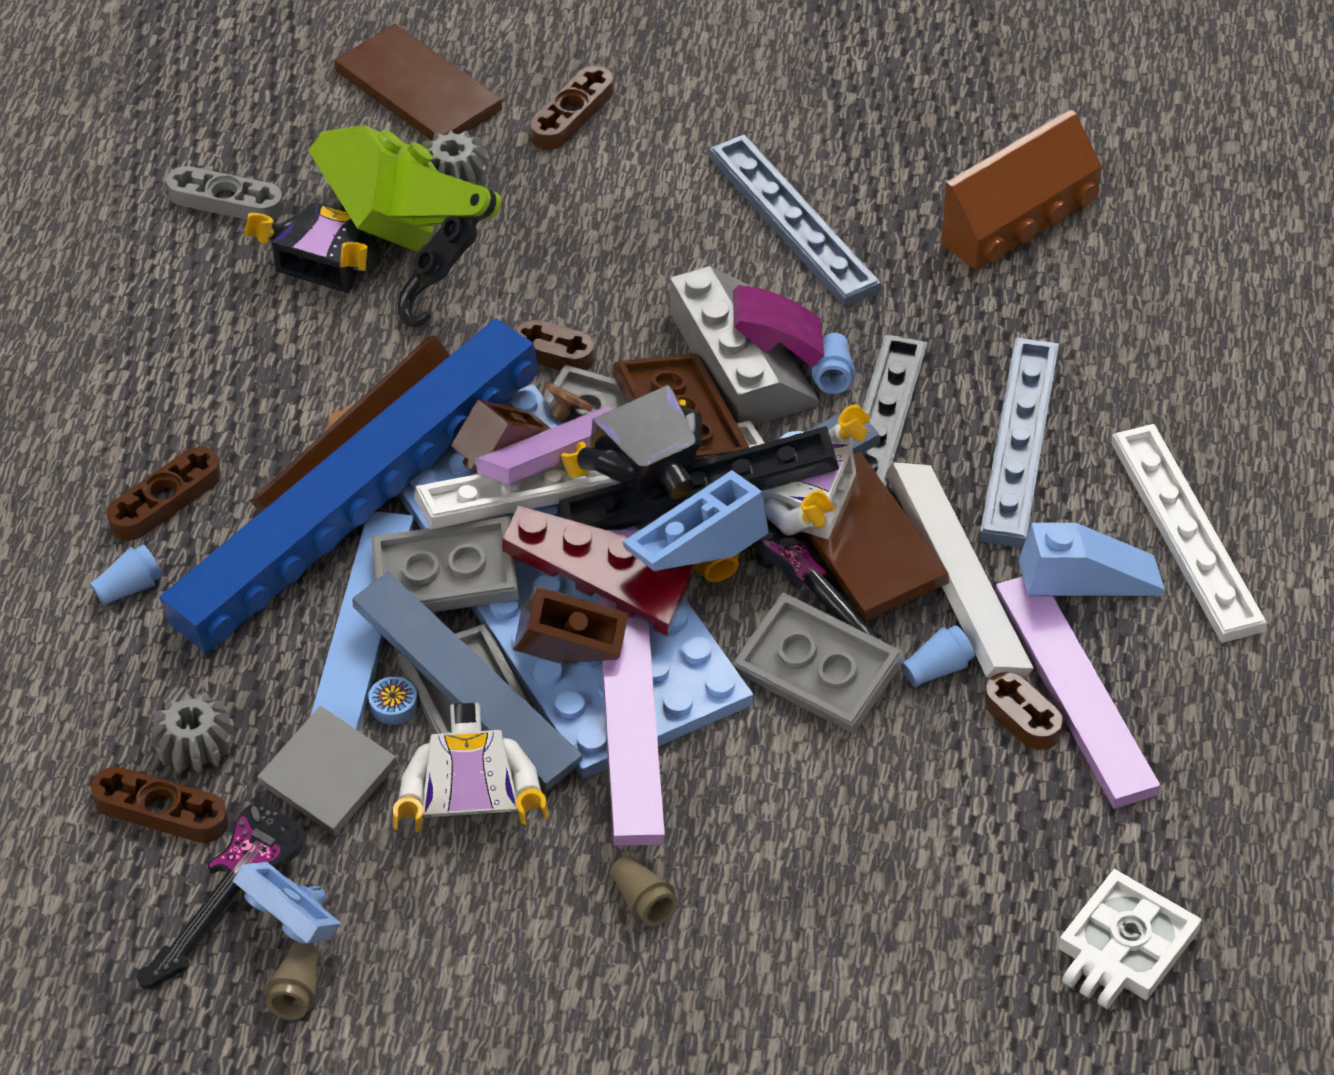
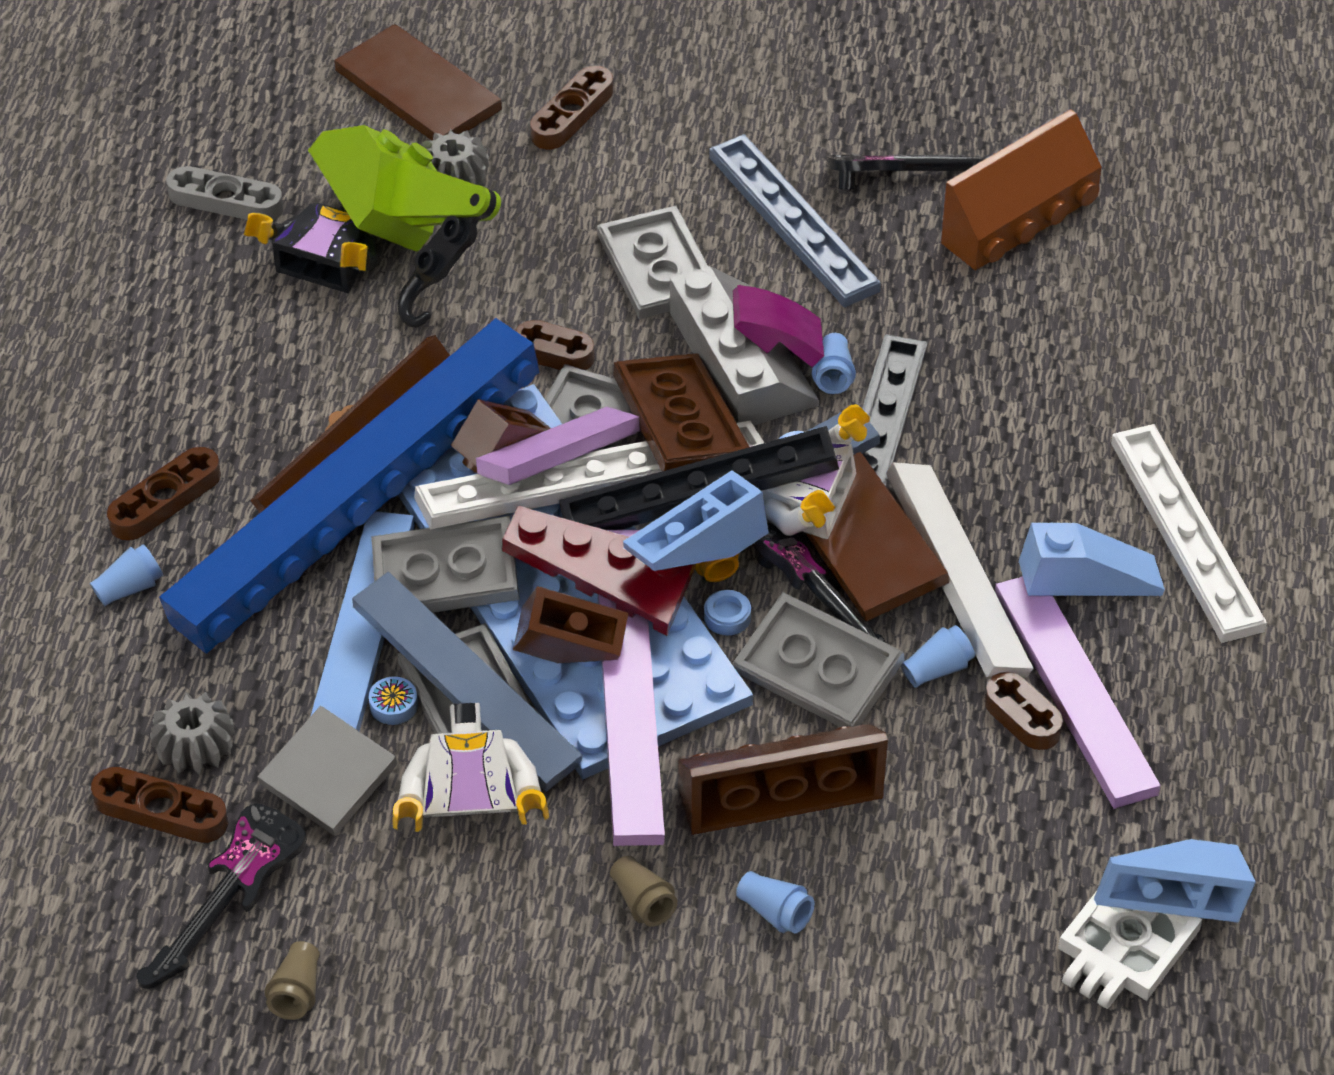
light blue plate [233,862,341,944] -> none
medium nougat plant [544,381,593,422] -> none
torso [560,385,702,499] -> none
tile [979,337,1059,548] -> none
none -> light grey tile [597,205,708,319]
none -> reddish brown slope [678,724,888,835]
none -> light blue tile [704,590,751,636]
none -> light blue cone [736,871,815,933]
none -> black piece [826,154,989,190]
none -> light blue slope [1094,839,1255,923]

